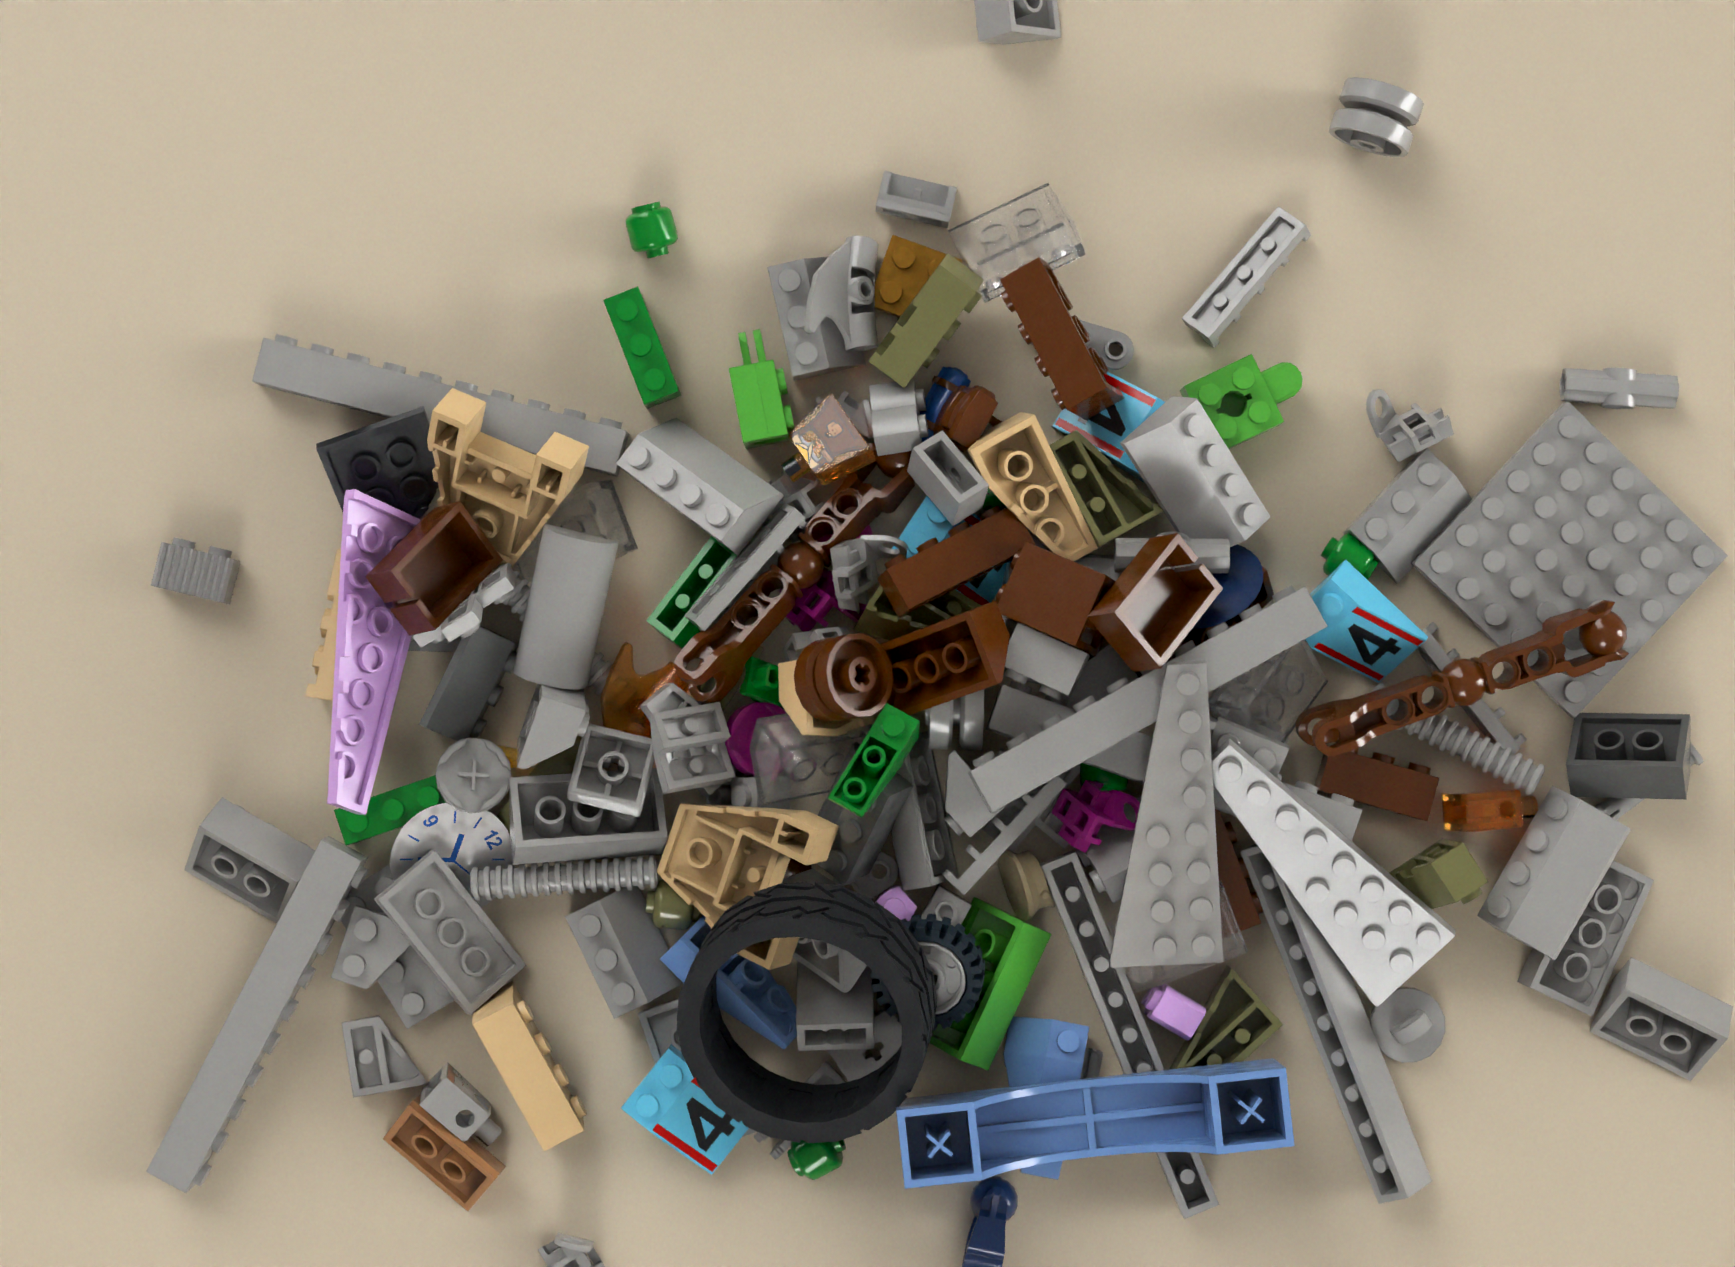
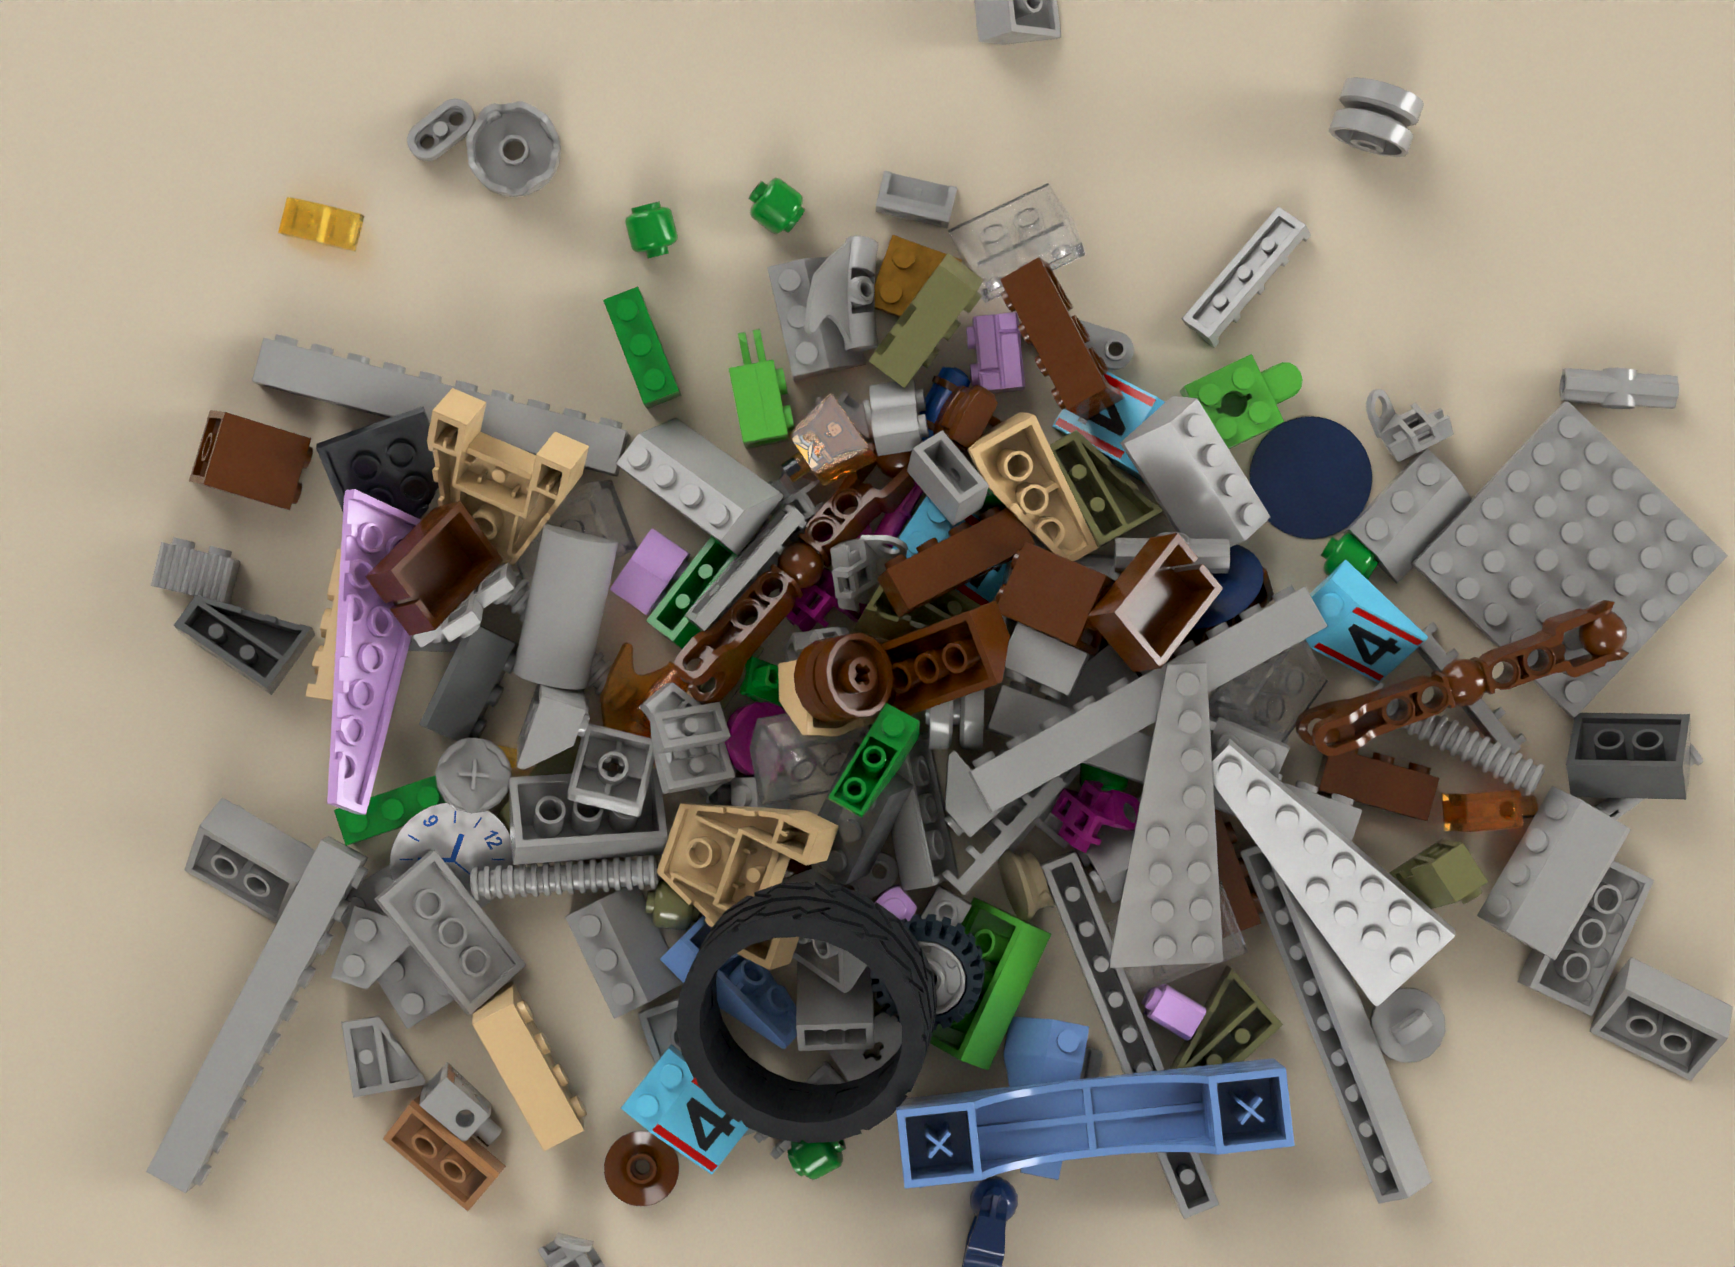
none -> dark grey wedge [174,595,315,695]
none -> reddish brown slope [189,410,313,510]
none -> clear yellow slope [278,197,365,252]
none -> light grey plate [407,99,476,161]
none -> light grey plate [466,101,561,197]
none -> reddish brown dish [604,1130,679,1207]
none -> lavender brick [610,528,691,615]
none -> green head [748,178,805,234]
none -> dark pink axle [872,482,924,548]
none -> lavender brick [966,312,1025,393]
none -> dark blue sticker [1250,417,1372,539]

